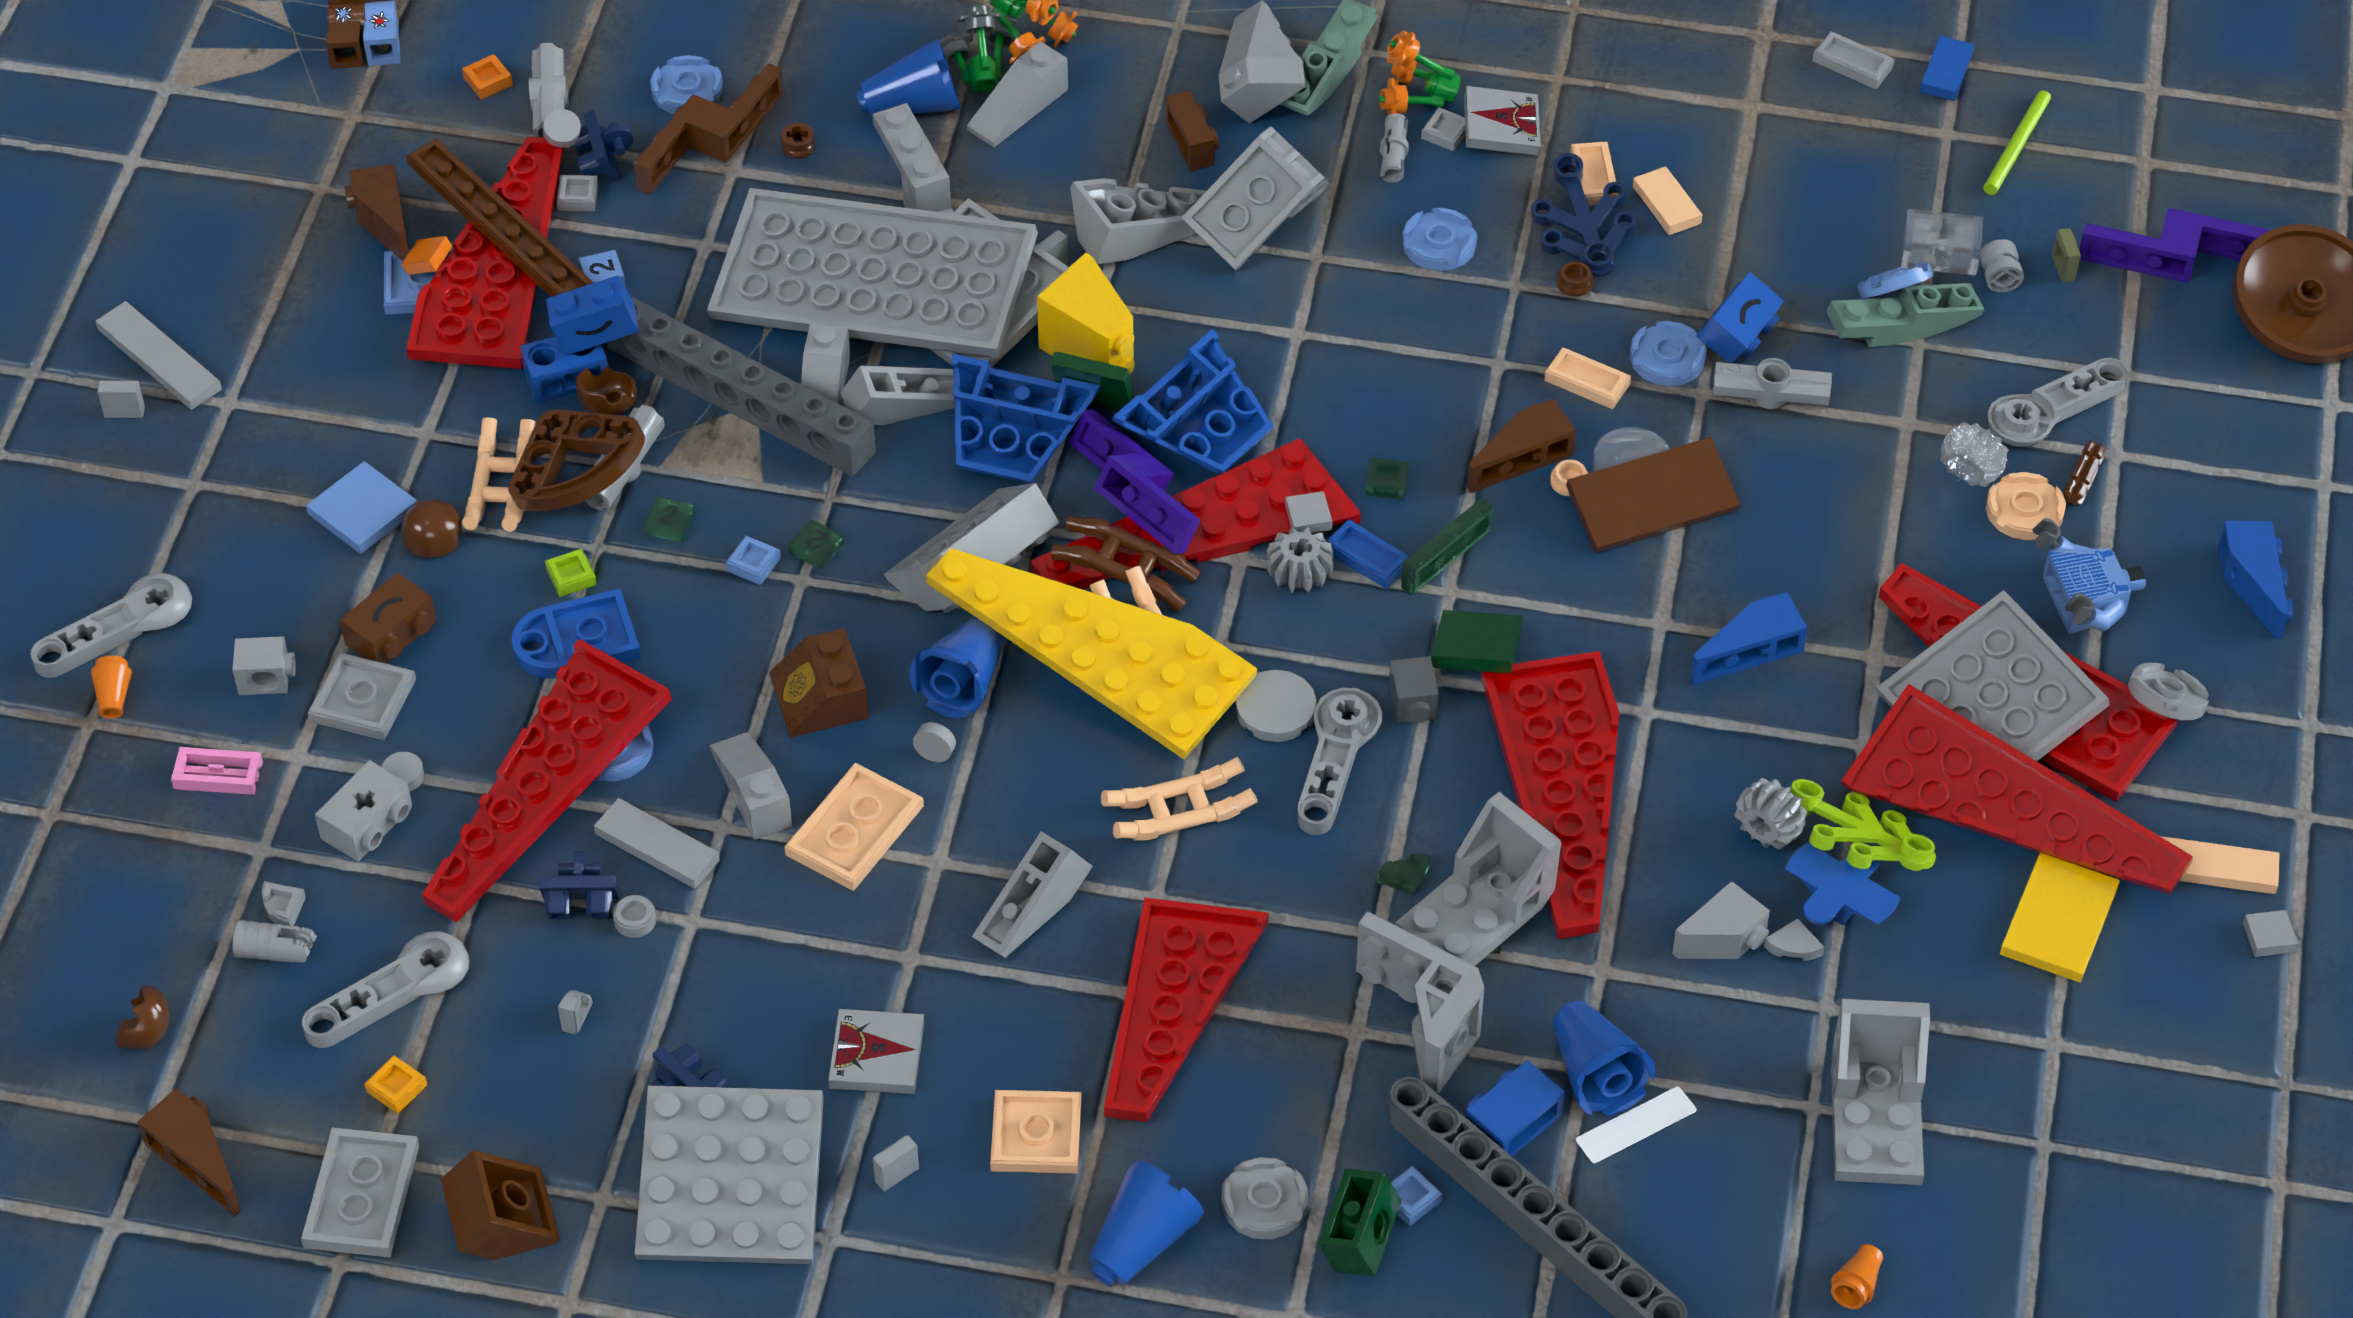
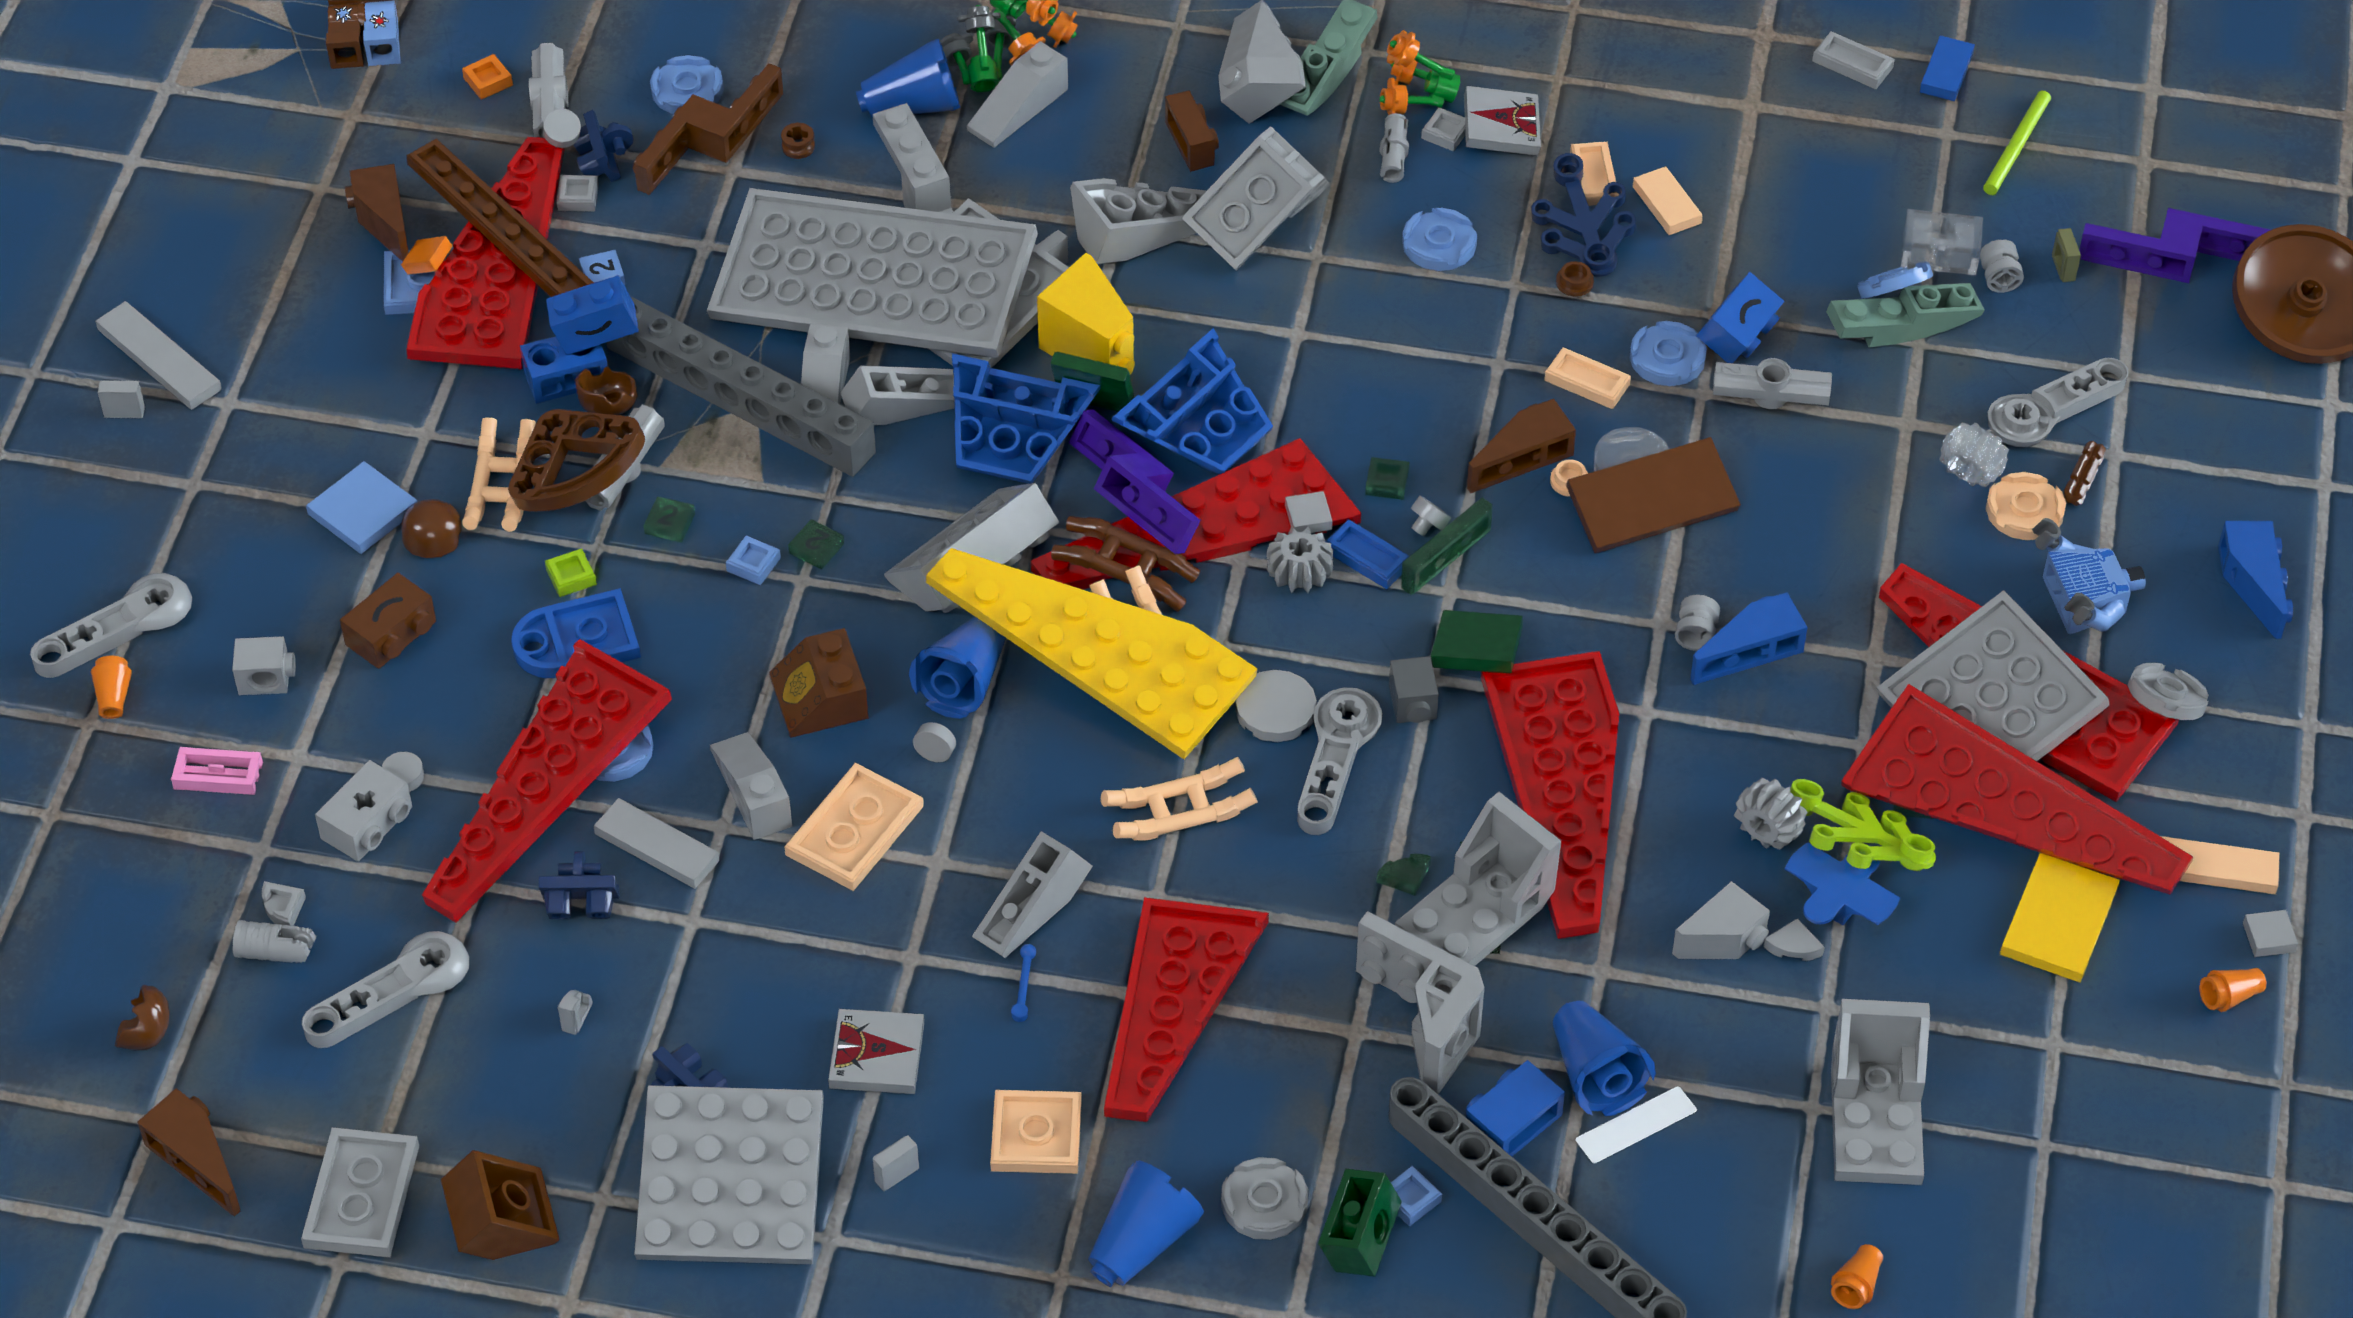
light grey tile [307,652,416,741] -> none
light orange tile [364,1055,427,1114] -> none
light grey tile [613,895,656,938] -> none
none -> blue hinge [1011,944,1037,1022]
none -> light grey tile [1411,495,1452,537]
none -> light grey wheel [1675,595,1720,651]
none -> orange cone [2199,968,2266,1012]

